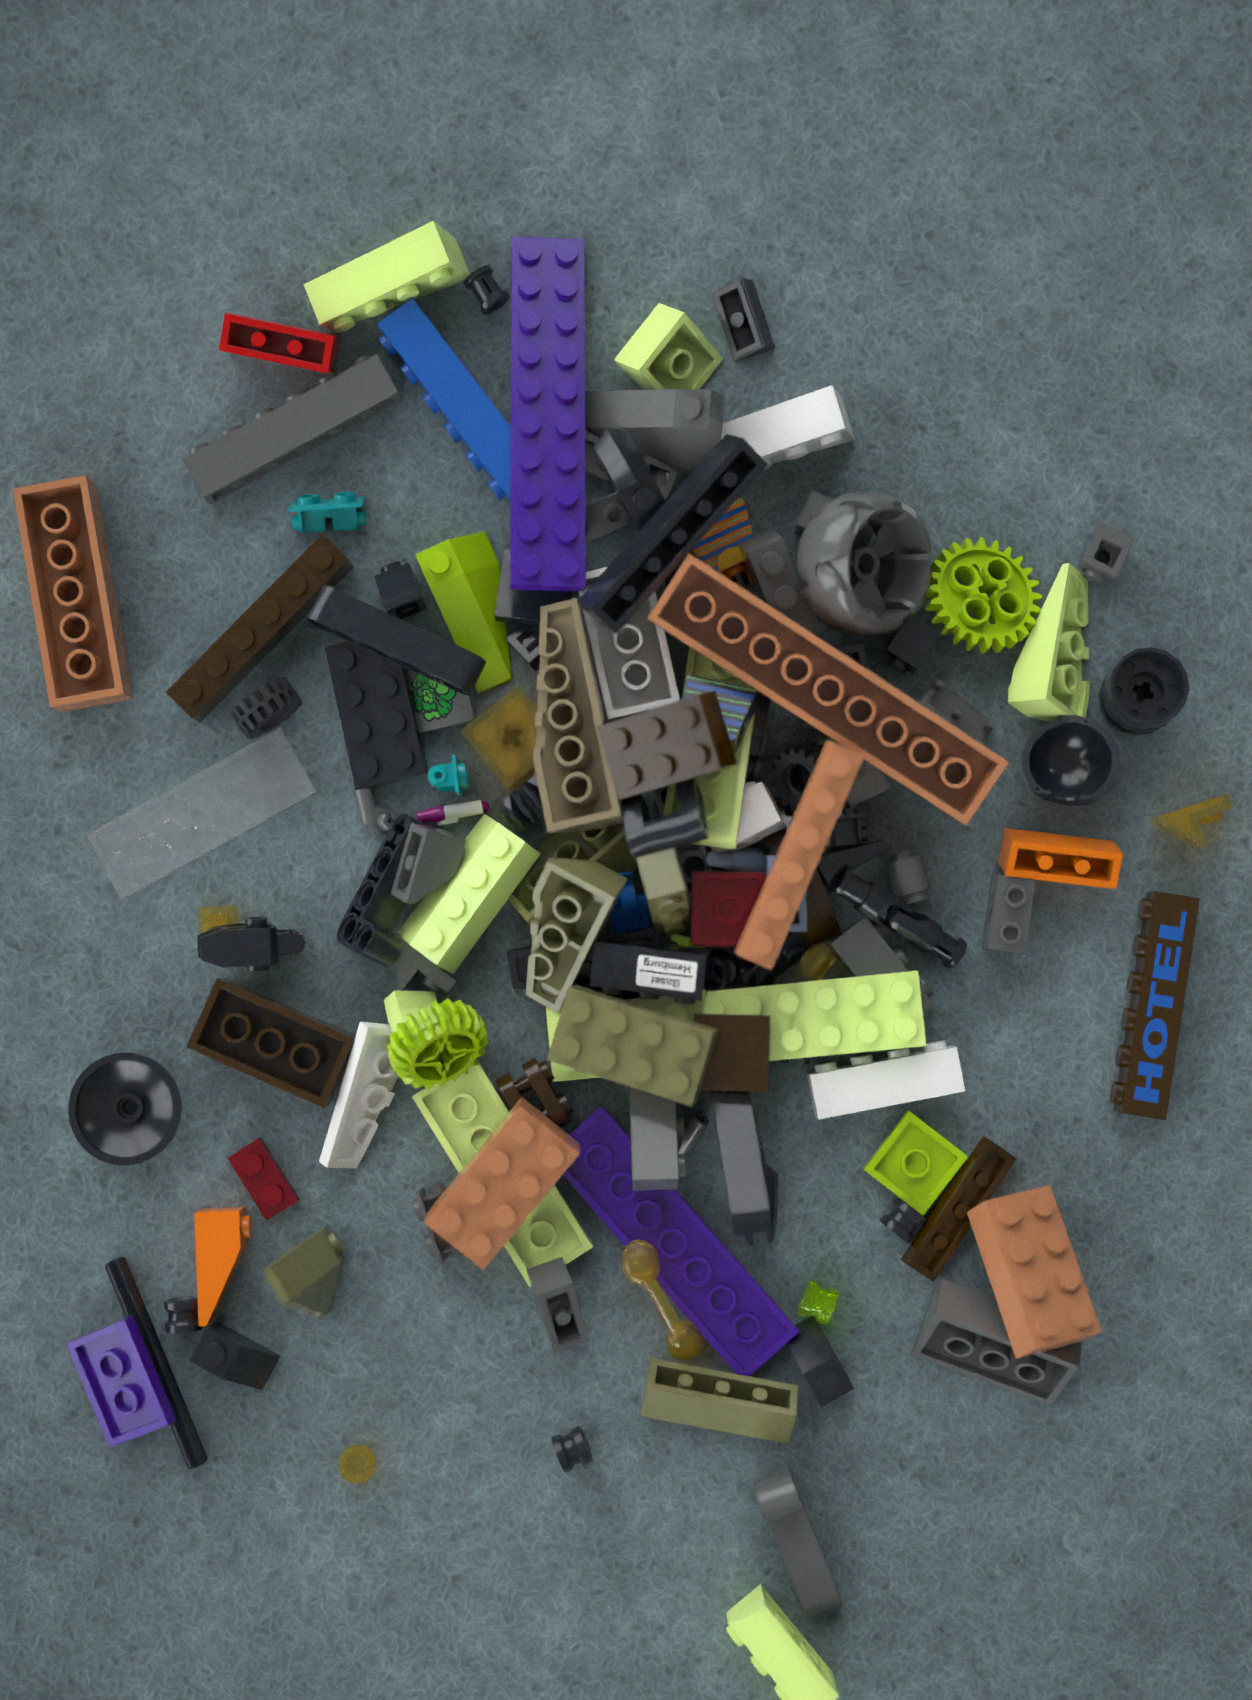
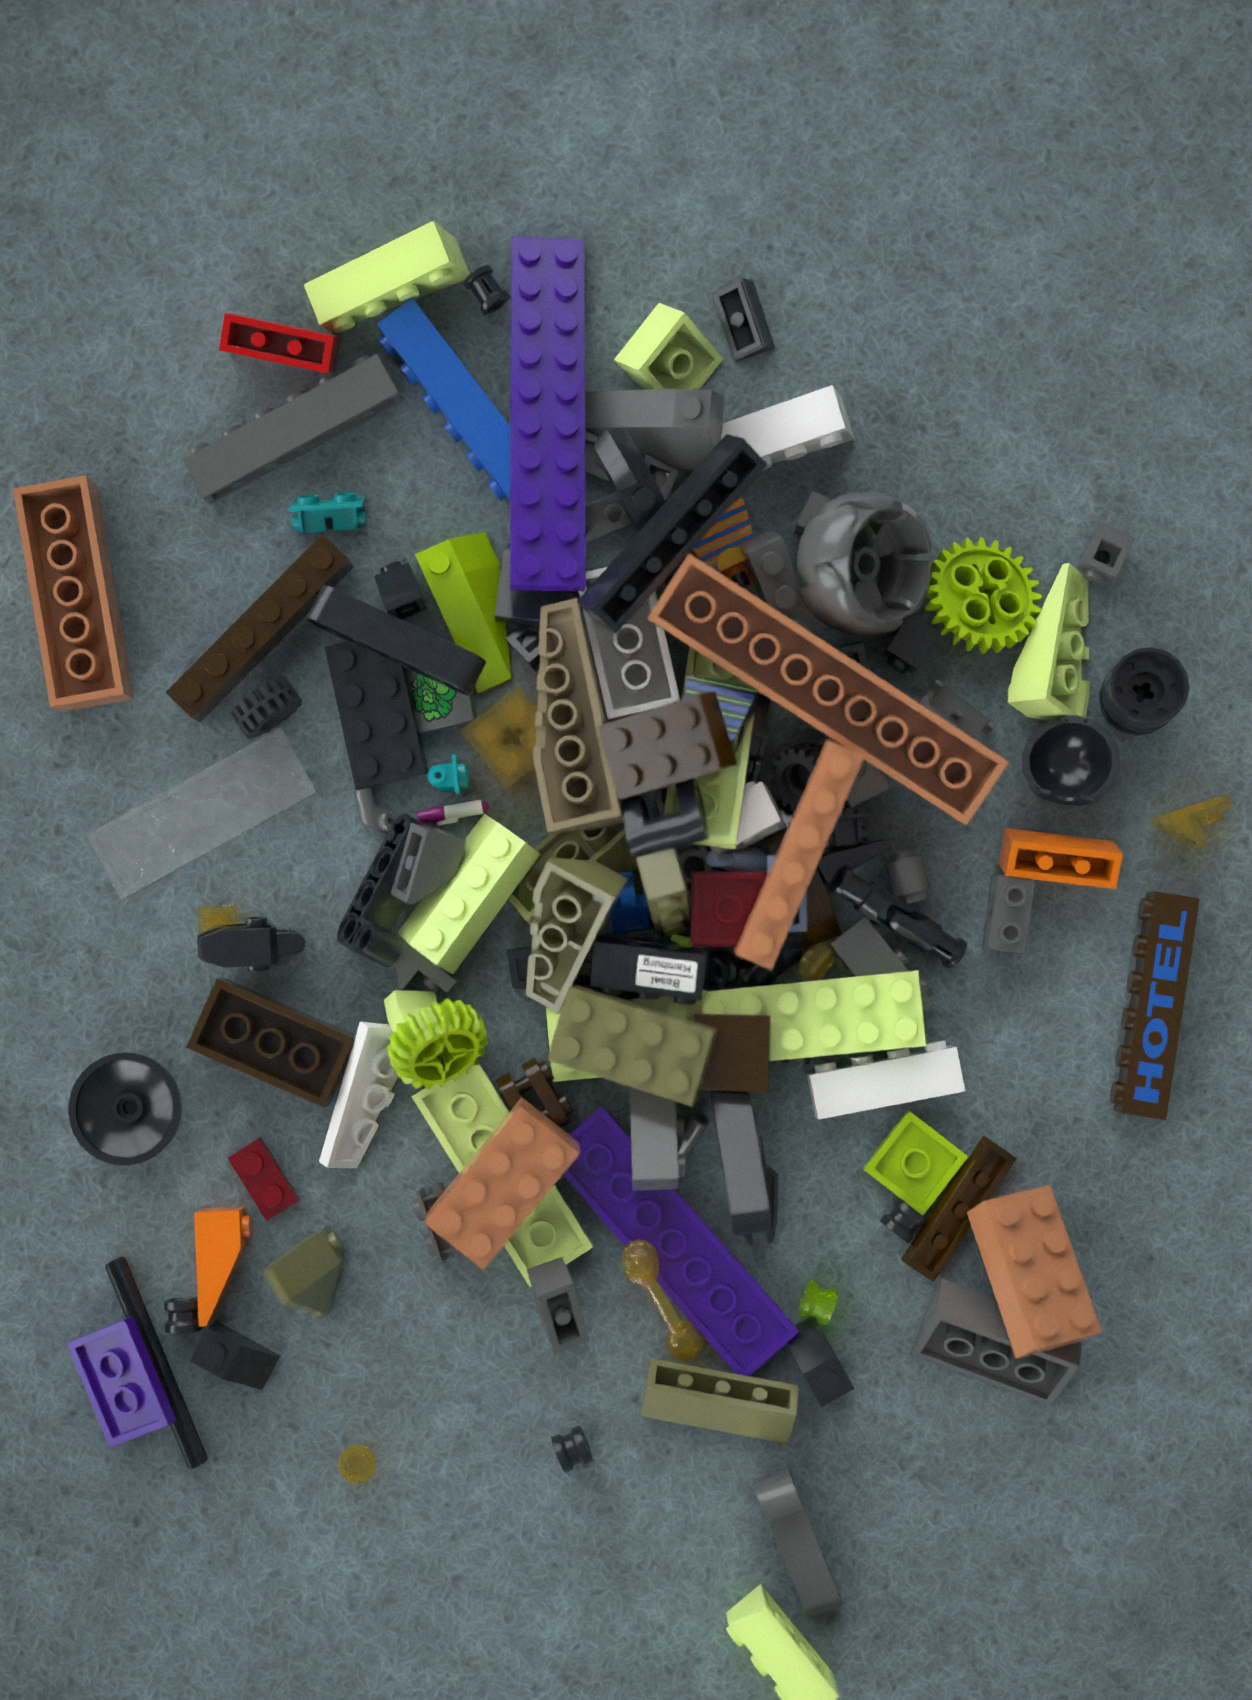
black gear [499,773,544,832] -> none

